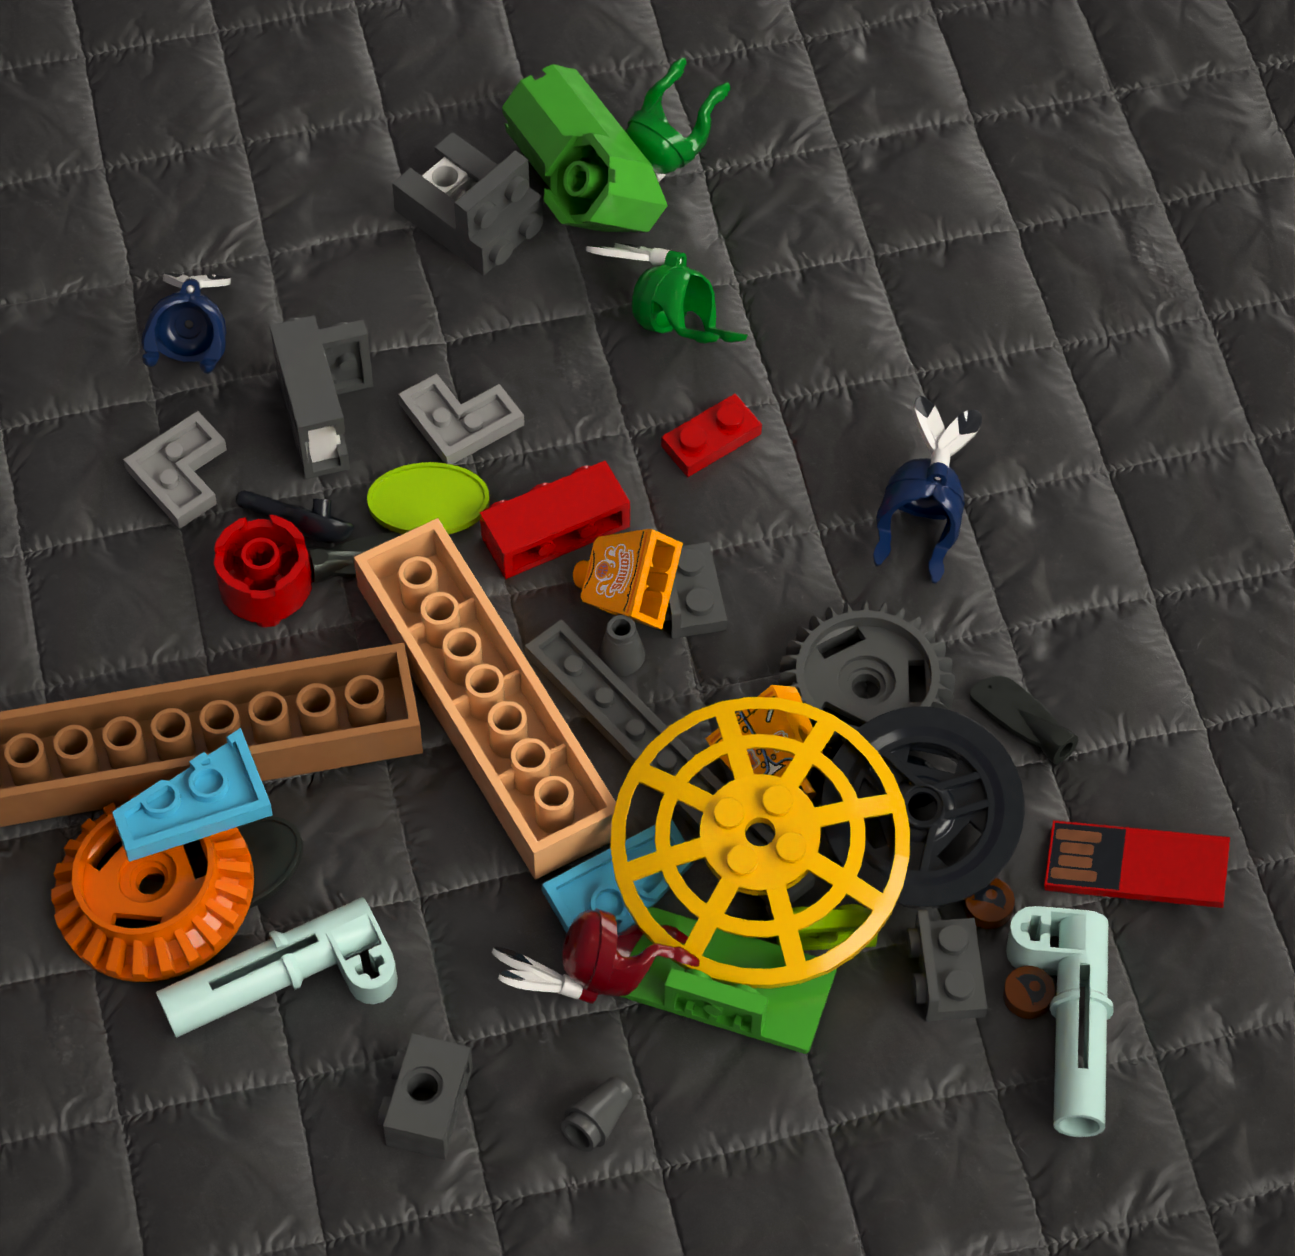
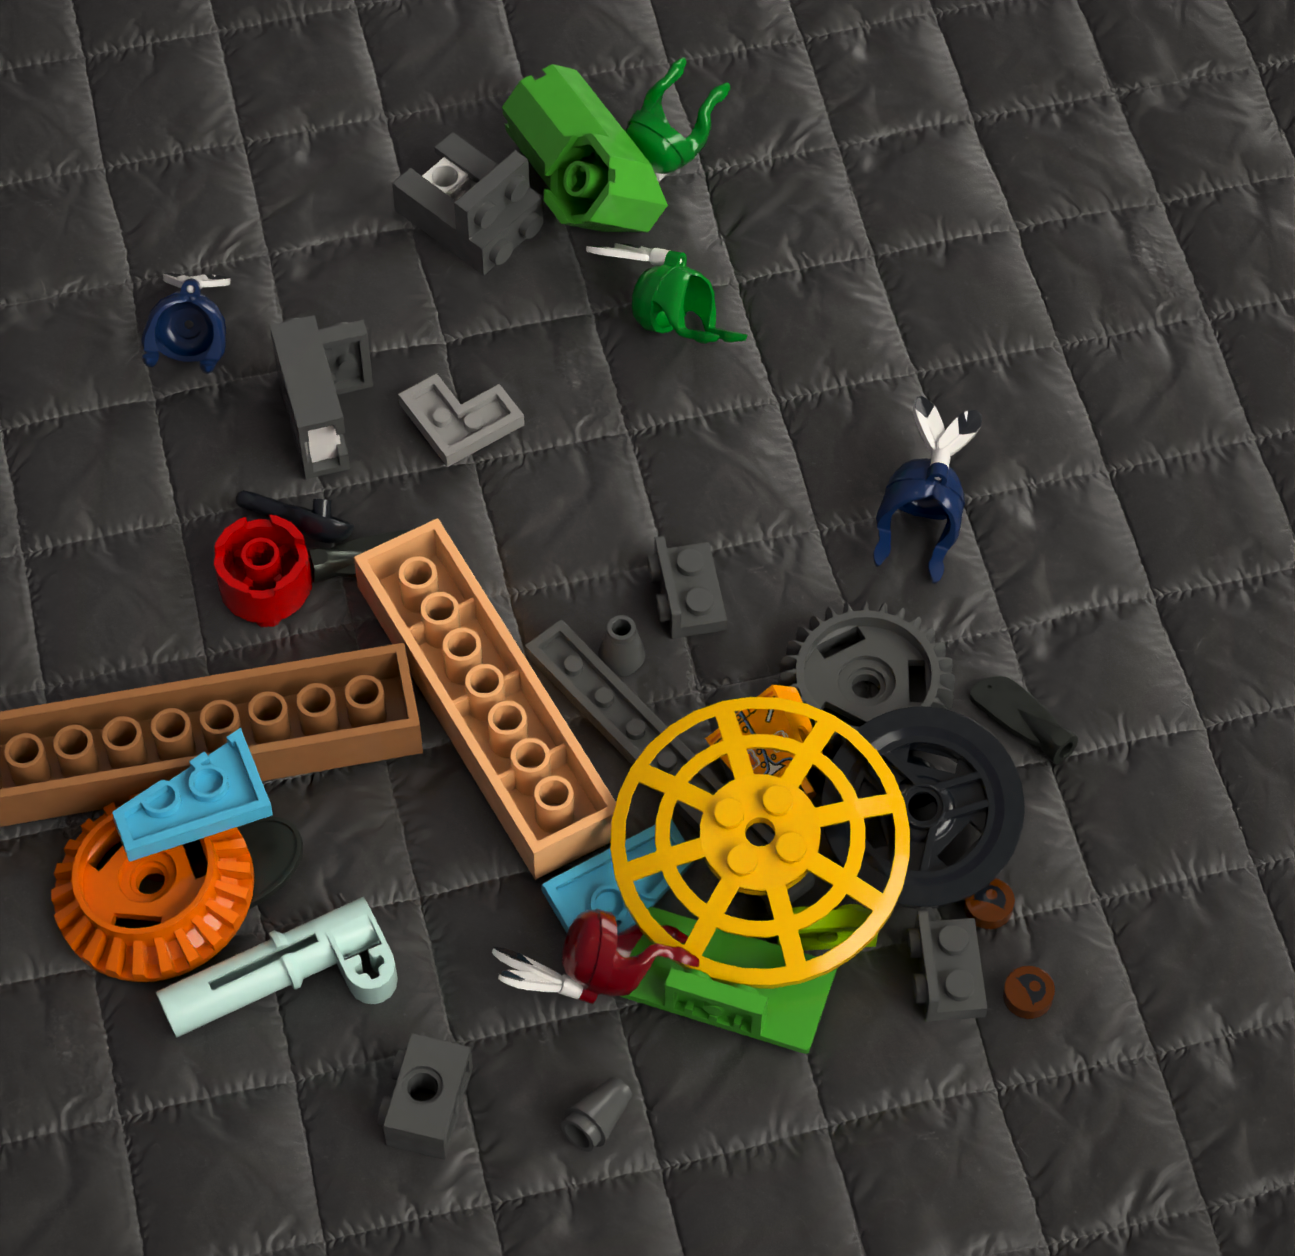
light grey plate [123,411,227,529] -> none
lime piece [367,462,490,535] -> none
red brick [480,460,630,579] -> none
light orange torso [573,529,683,629] -> none
red plate [661,393,762,478] -> none
light aqua piece [1006,906,1114,1137] -> none
red piece [1044,820,1230,908] -> none

